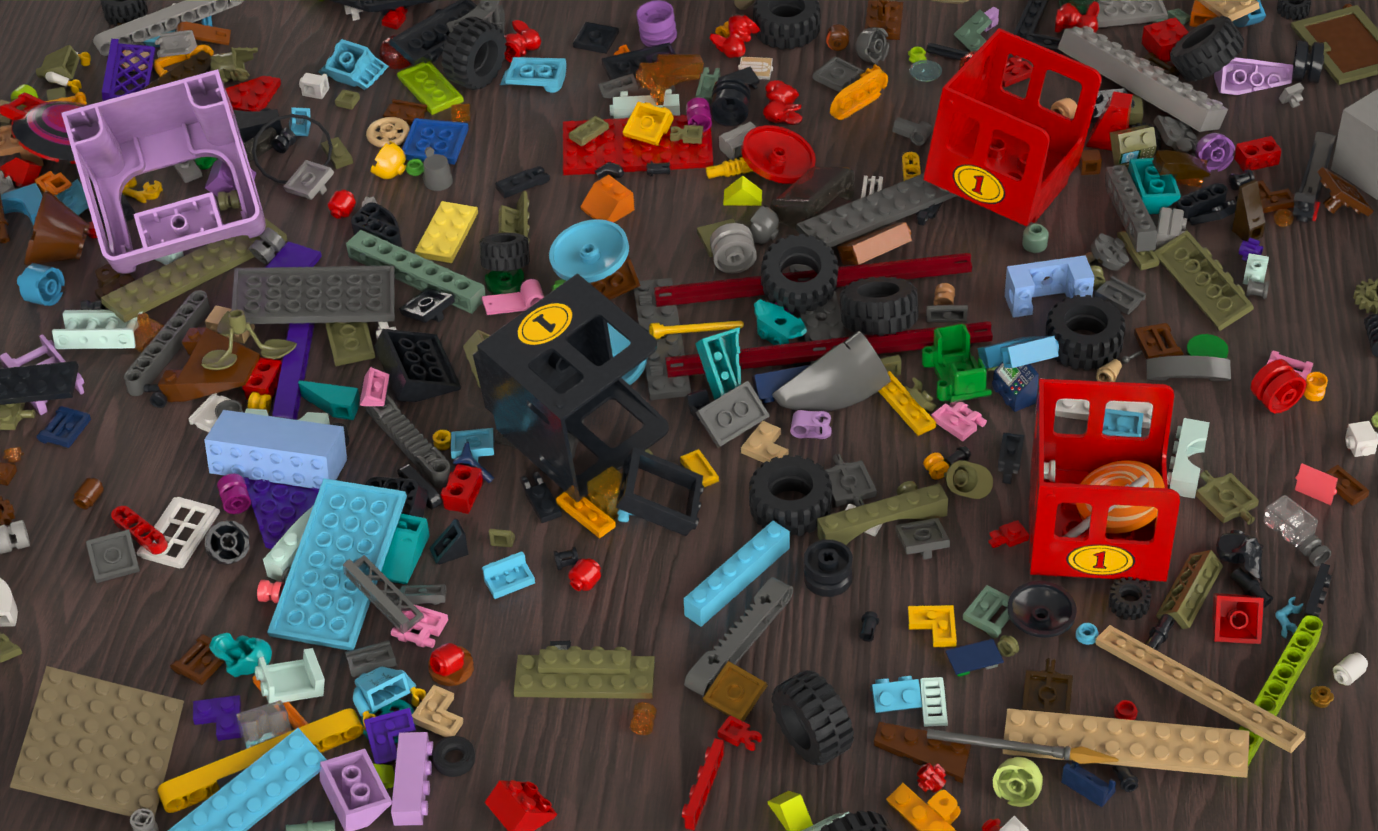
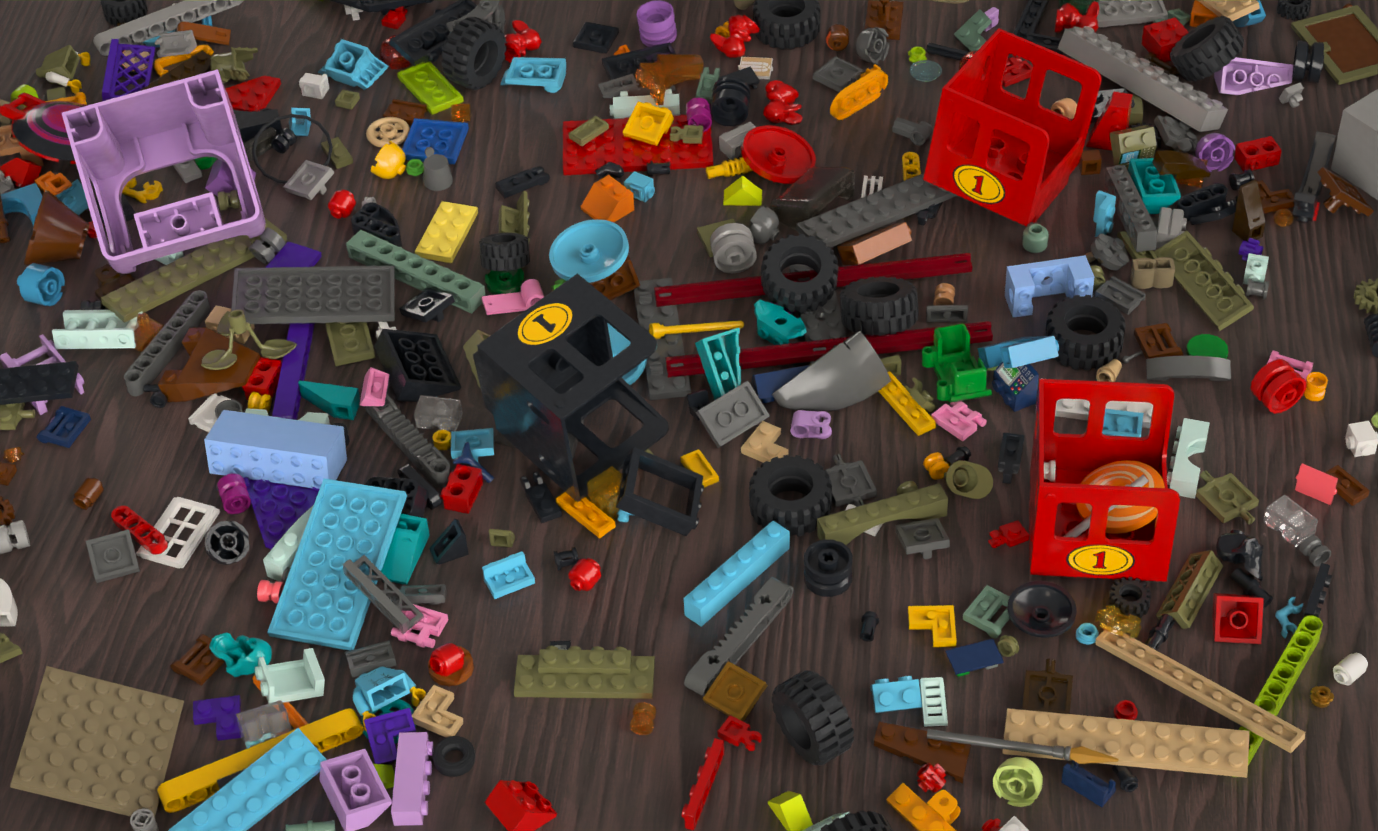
none -> clear brick [414,395,463,432]
none -> medium azure window [624,171,655,202]
none -> medium azure bracket [1093,190,1116,237]
none -> clear yellow plate [1094,606,1141,638]
none -> dark tan brick [1130,257,1175,289]

